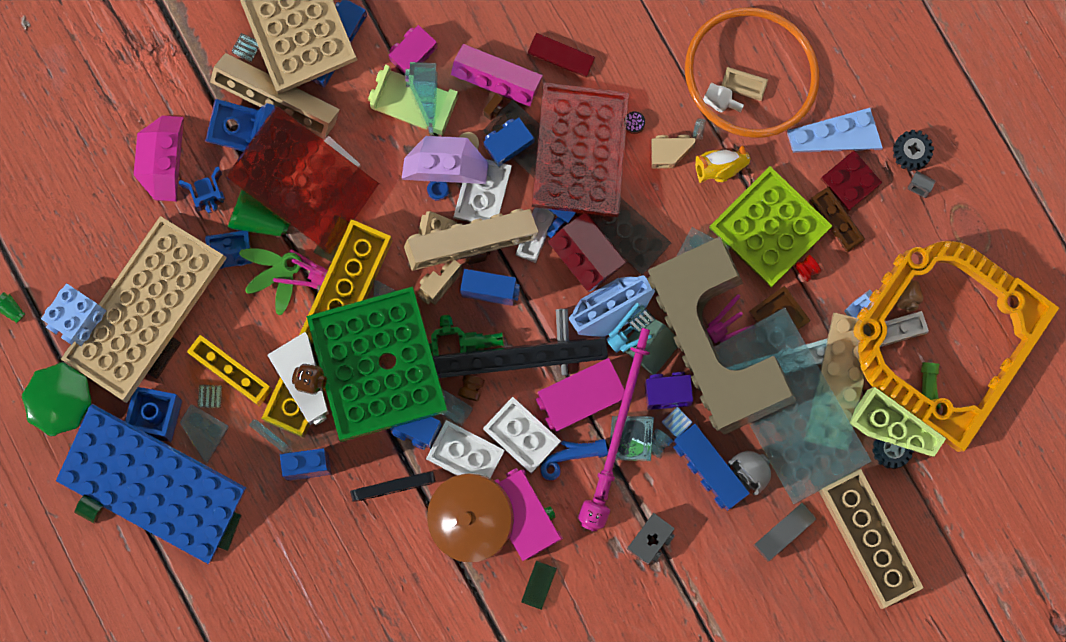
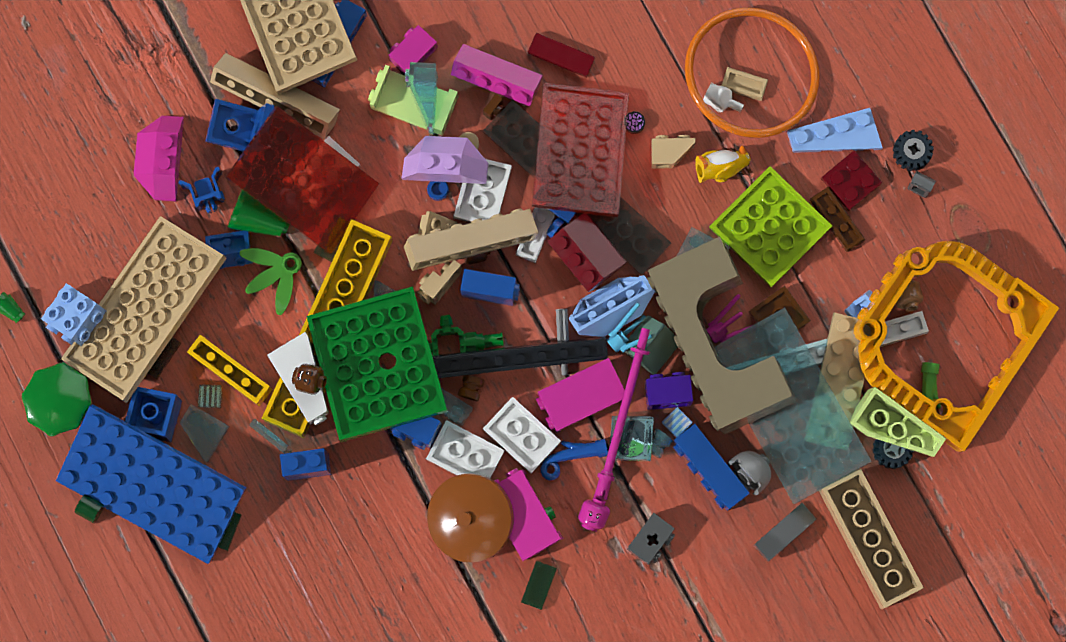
clear light blue tile [231,33,259,62] -> none
dark pink plant [273,250,328,289] -> none
black beam [350,472,436,502] -> none
blue brick [483,118,534,167] -> none
clear light blue tile [627,305,655,333] -> none
clear light blue tile [692,118,706,141] -> none
red wheel [795,255,822,282] -> none

